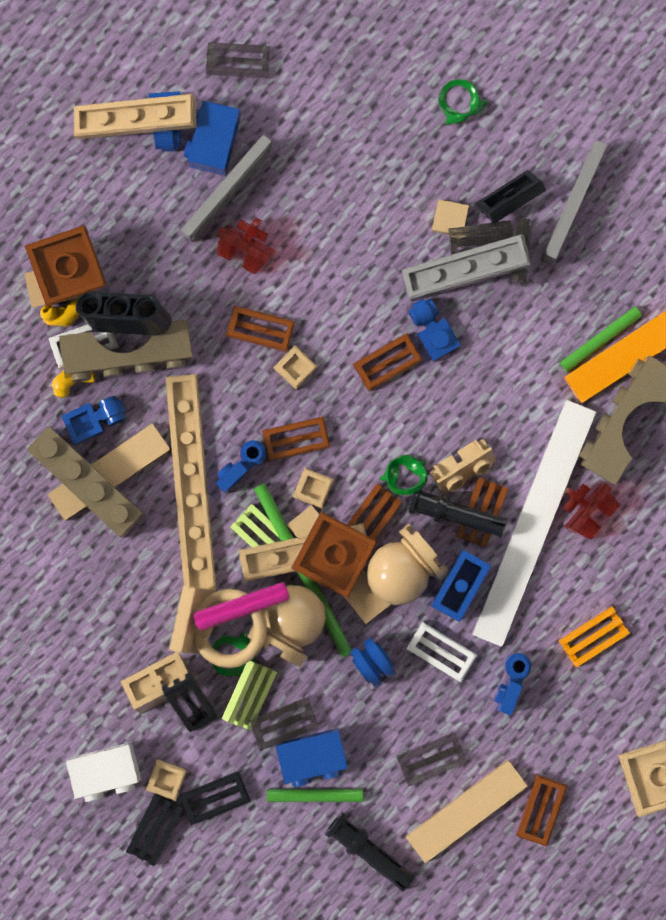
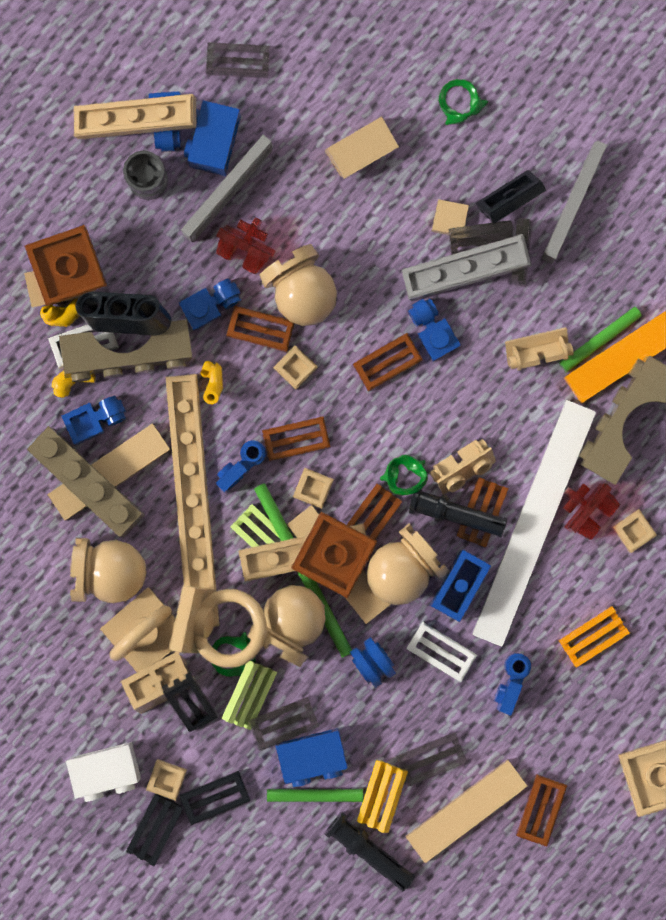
dark pink axle [194,583,290,630] -> none
none -> tan tile [70,538,147,604]
none -> tan tile [100,587,176,672]
none -> dark grey wheel [123,150,168,200]
none -> blue plate [179,278,242,331]
none -> yellow arm [200,361,223,405]
none -> tan tile [260,244,337,326]
none -> tan hinge [325,117,399,179]
none -> yellow tile [357,760,408,833]
none -> tan hinge [505,327,573,371]
none -> tan tile [612,509,657,553]

